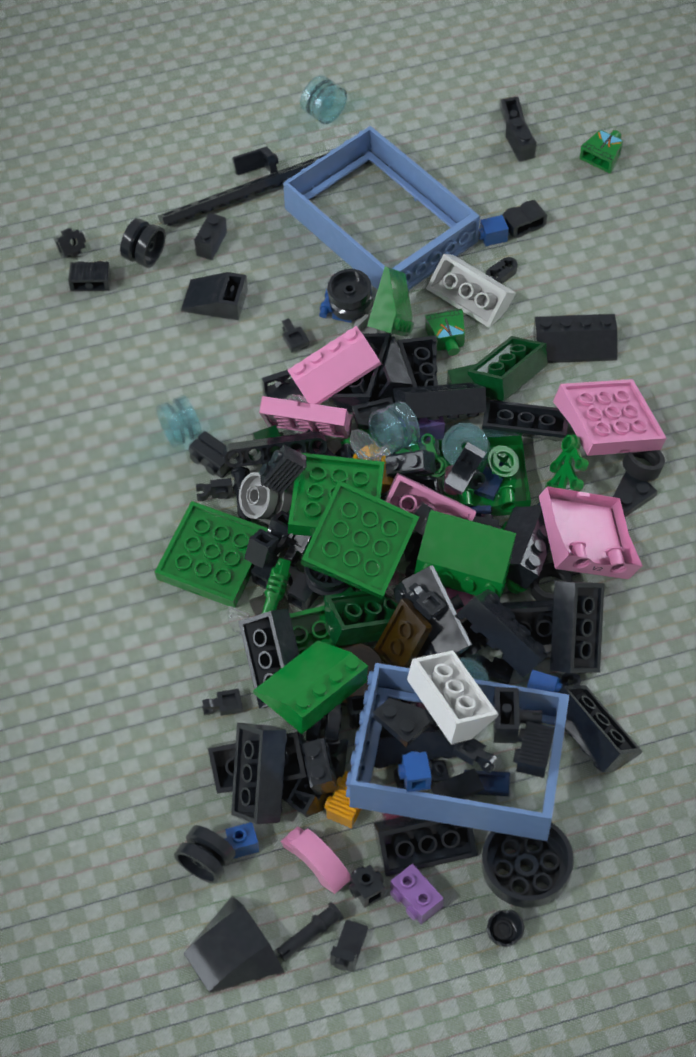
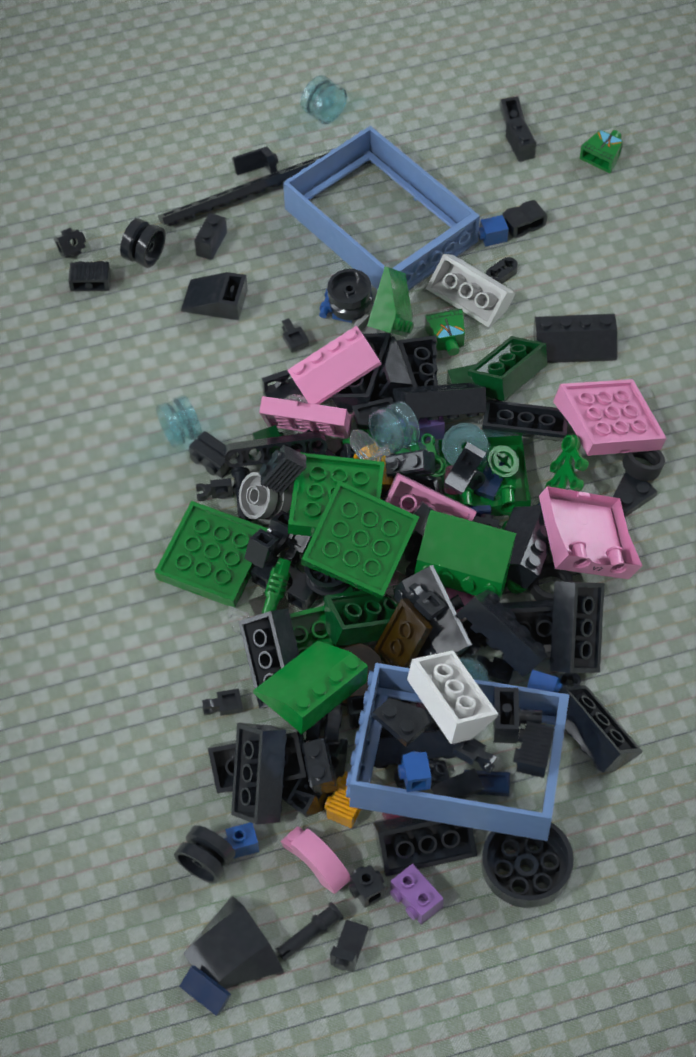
black hair [486,910,525,947] -> none
none -> dark blue tile [179,965,232,1016]

